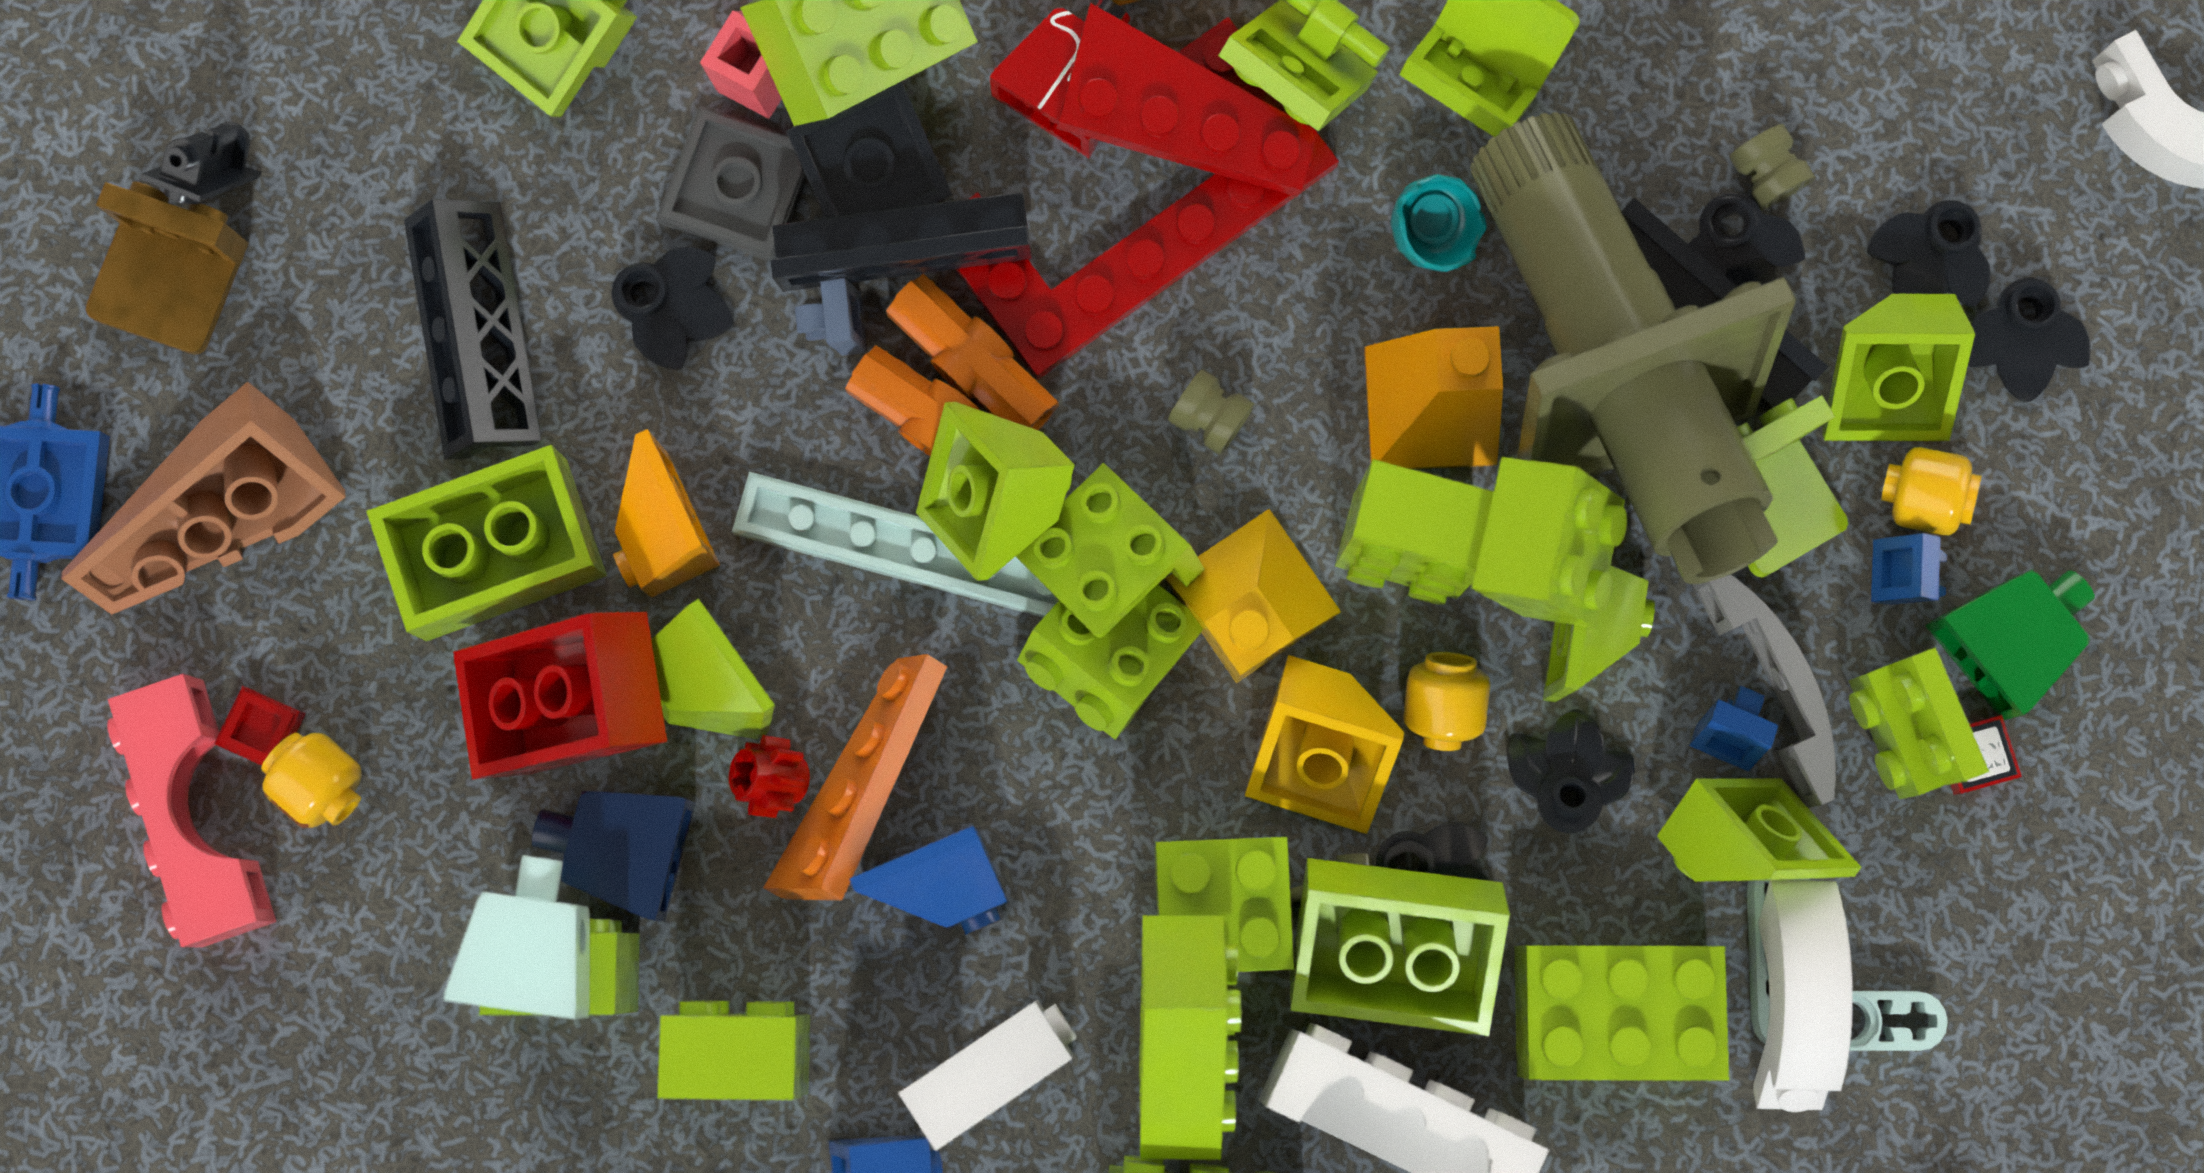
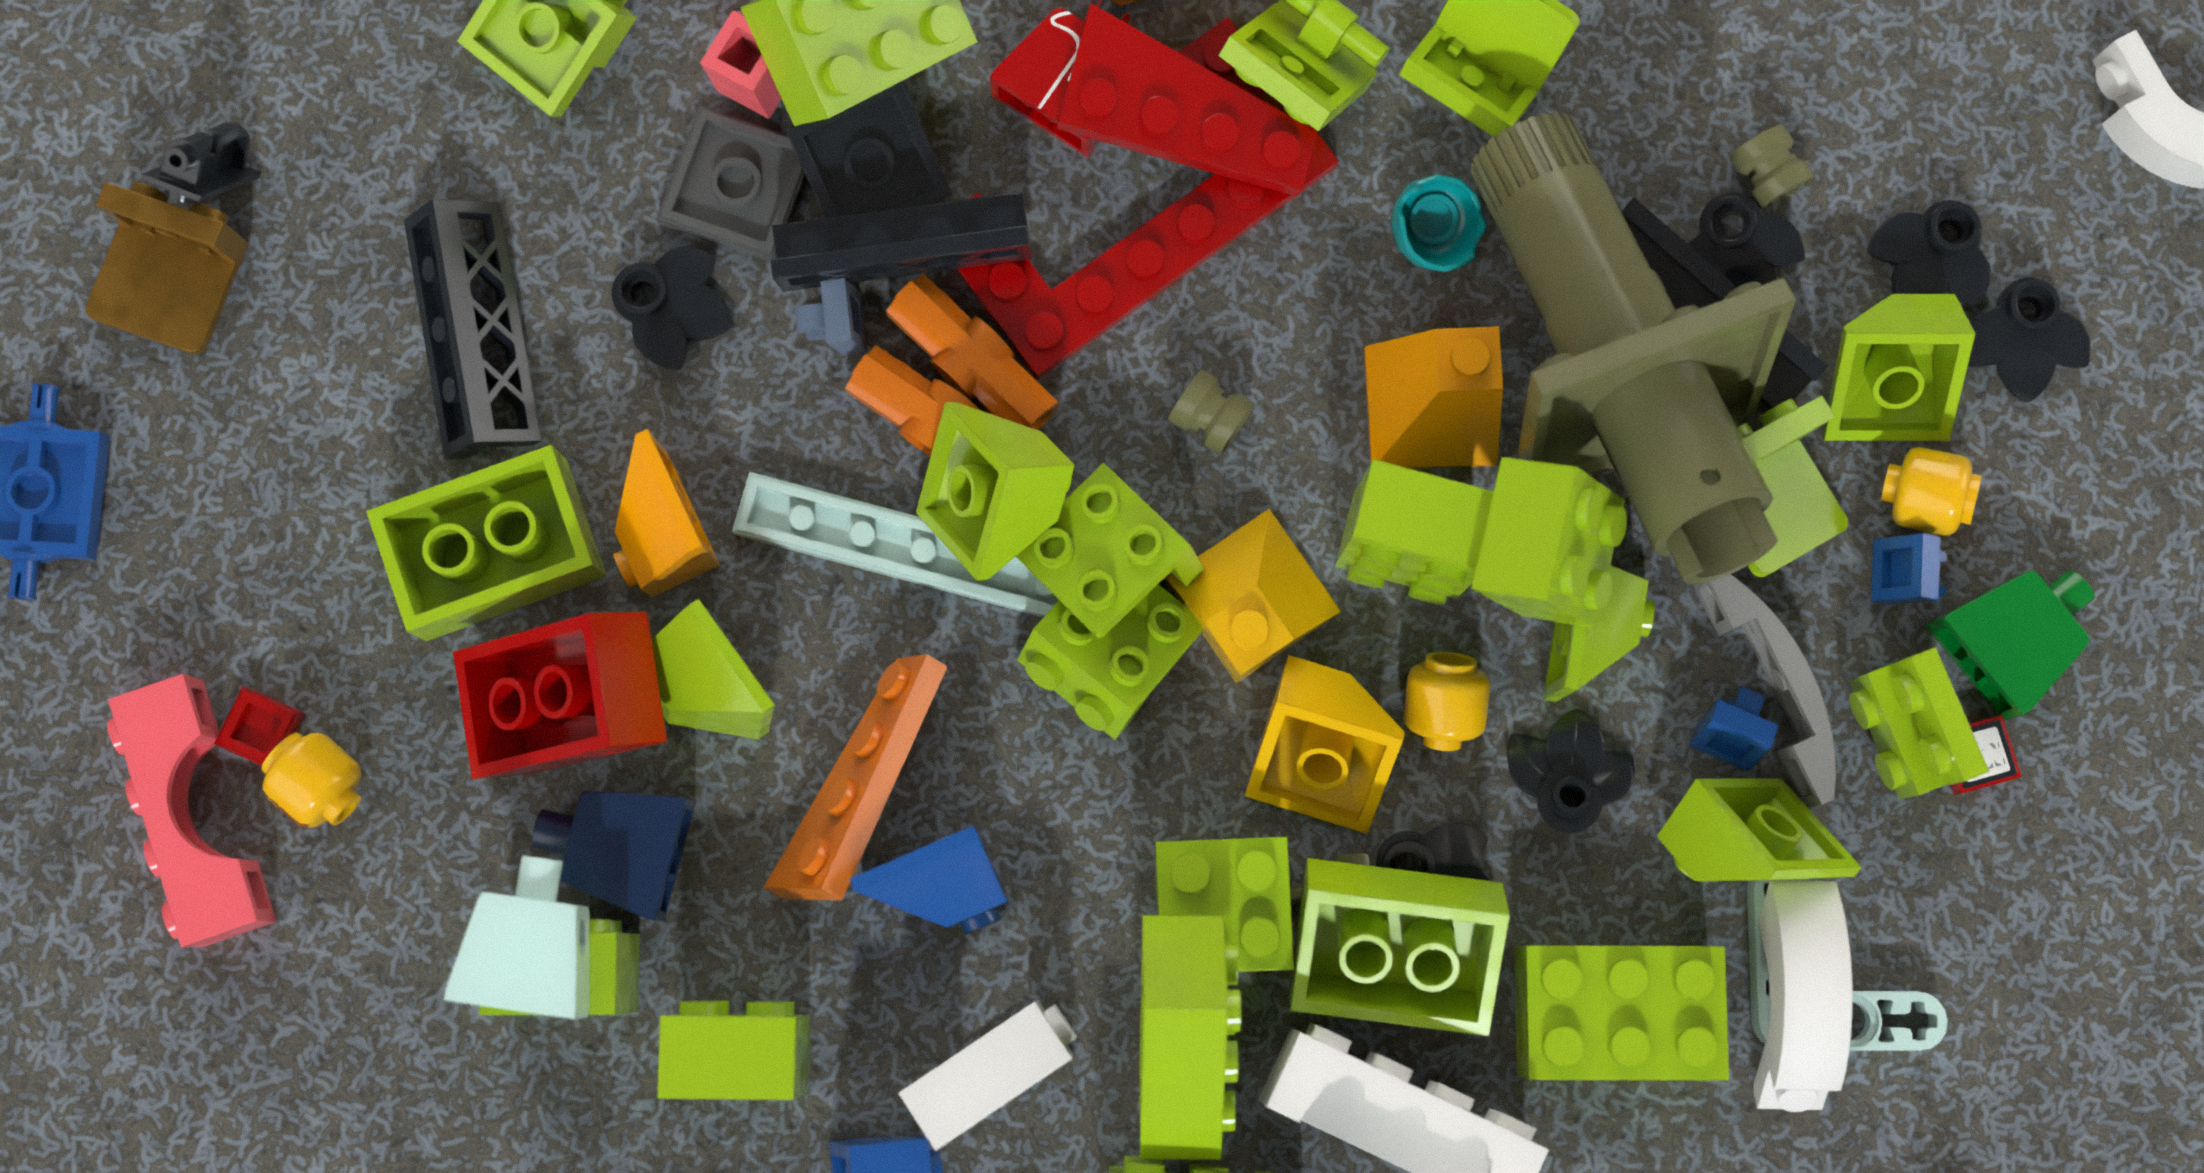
nougat wedge [61,381,346,615] -> none
red gear [728,735,810,818] -> none

